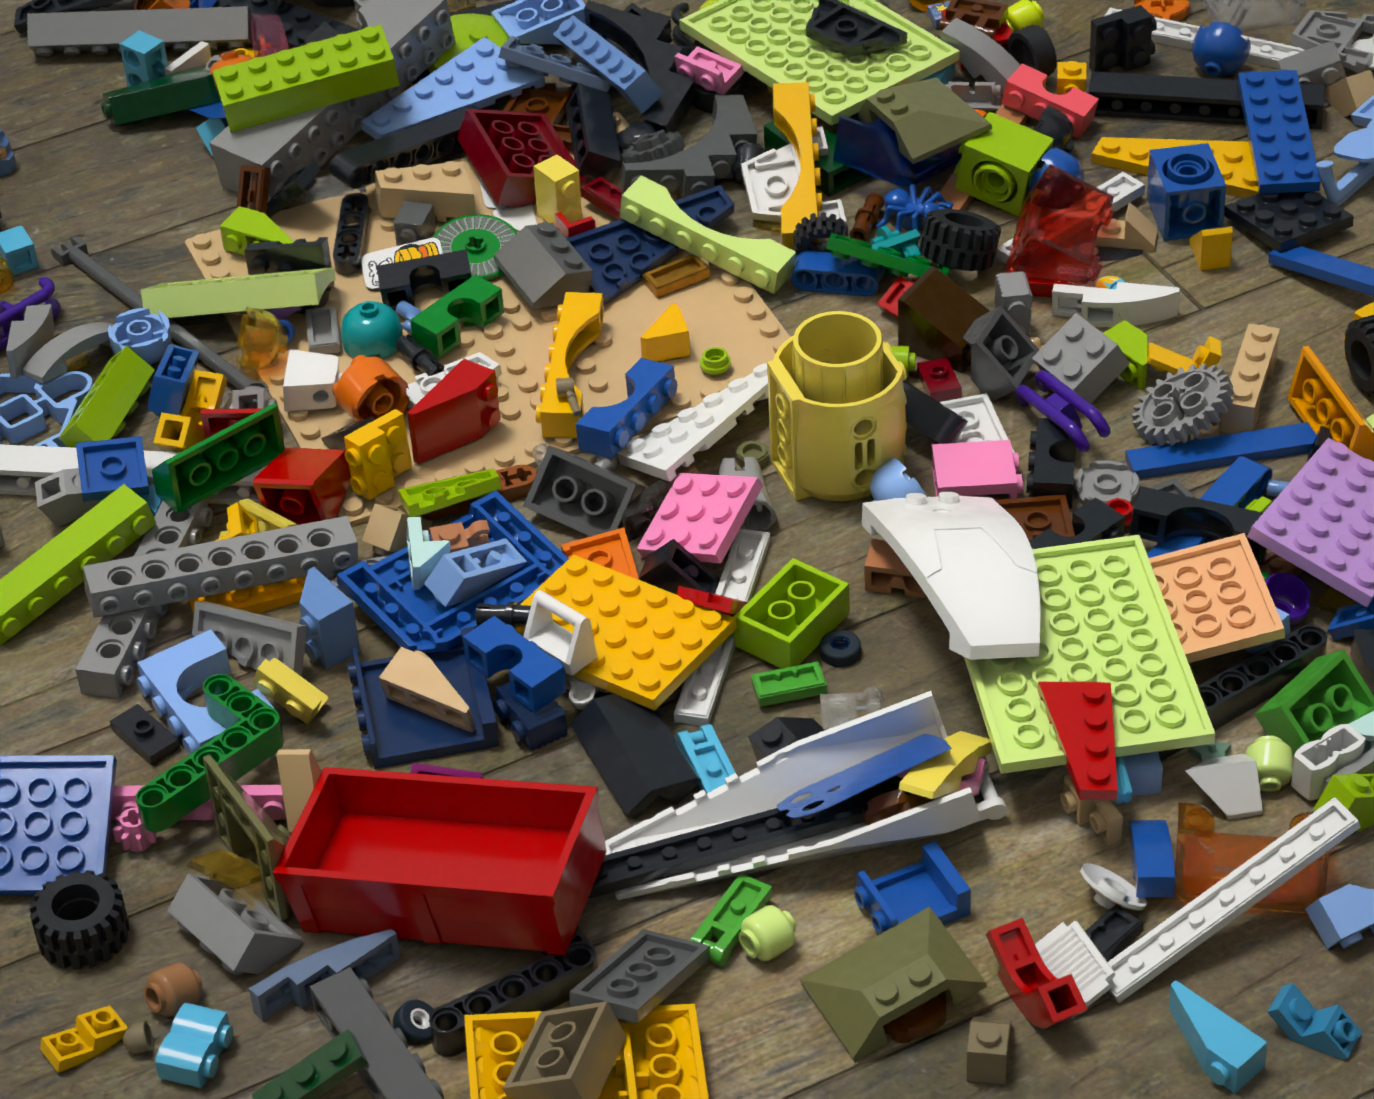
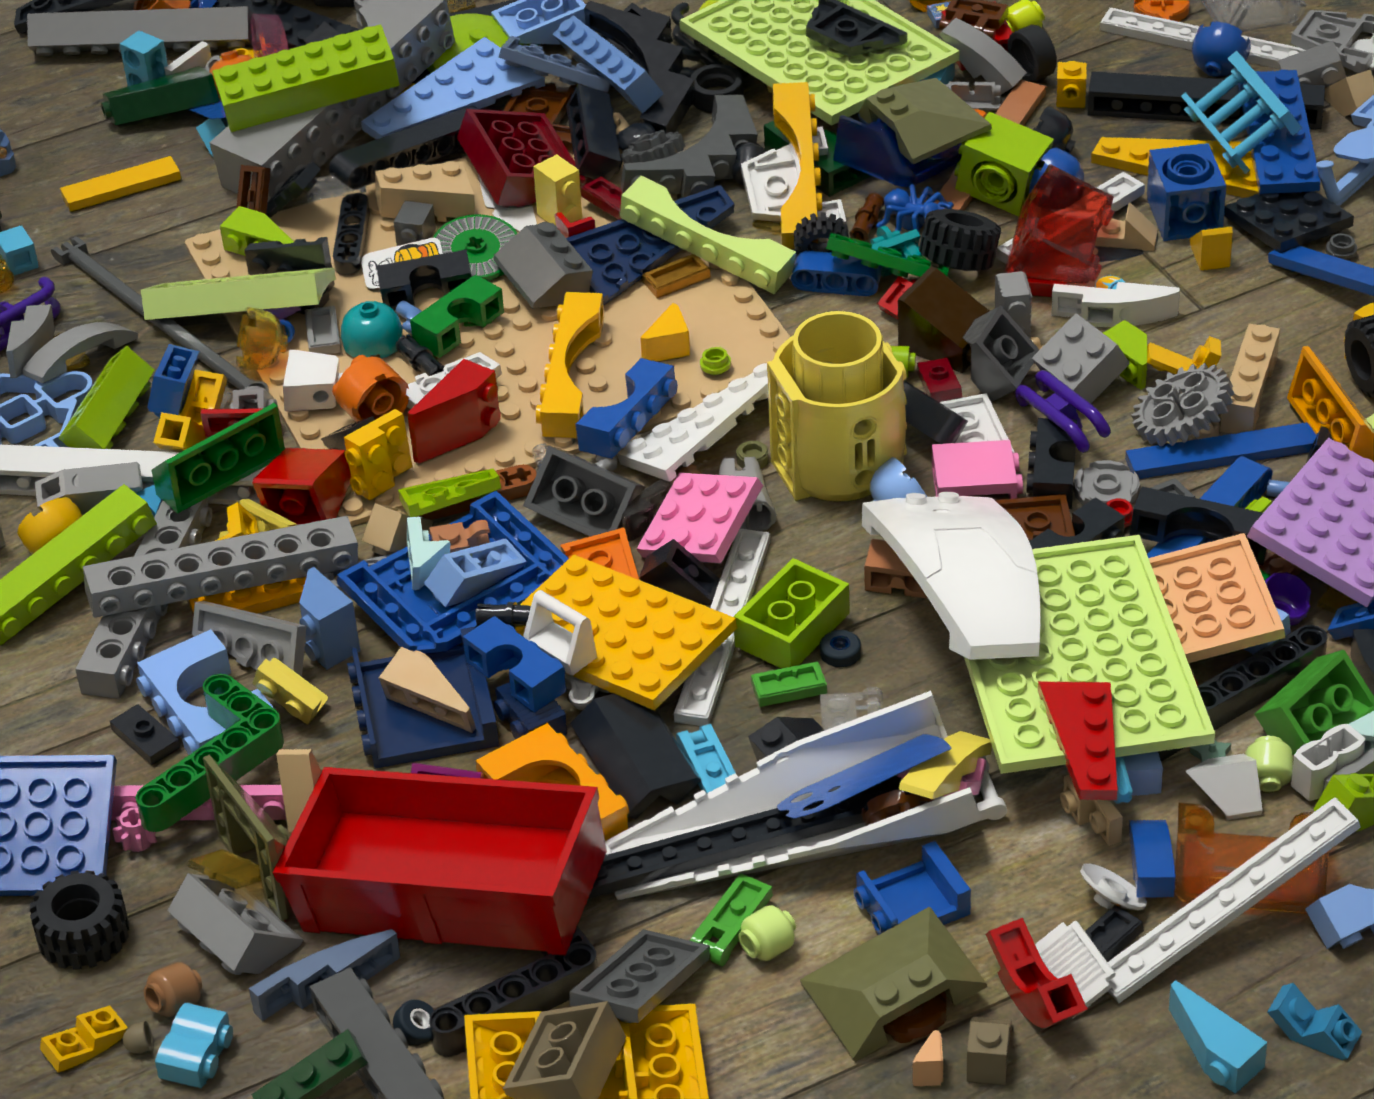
blue plate [76,436,149,502] -> none
light blue cylinder [108,308,171,366] -> none
dark tan hand [556,378,582,416] -> none
bright pink bracket [674,46,744,95] -> none
red wing [677,586,748,617] -> none
coral arch [1001,64,1099,139] -> none
black plate [1089,5,1157,72] -> none
none -> yellow cylinder [17,497,82,554]
none -> yellow tile [60,156,181,212]
none -> light orange arch [475,723,629,841]
none -> light nougat slope [913,1030,943,1086]
none -> medium azure fence [1181,51,1302,174]
none -> dark grey plate [1326,233,1357,260]

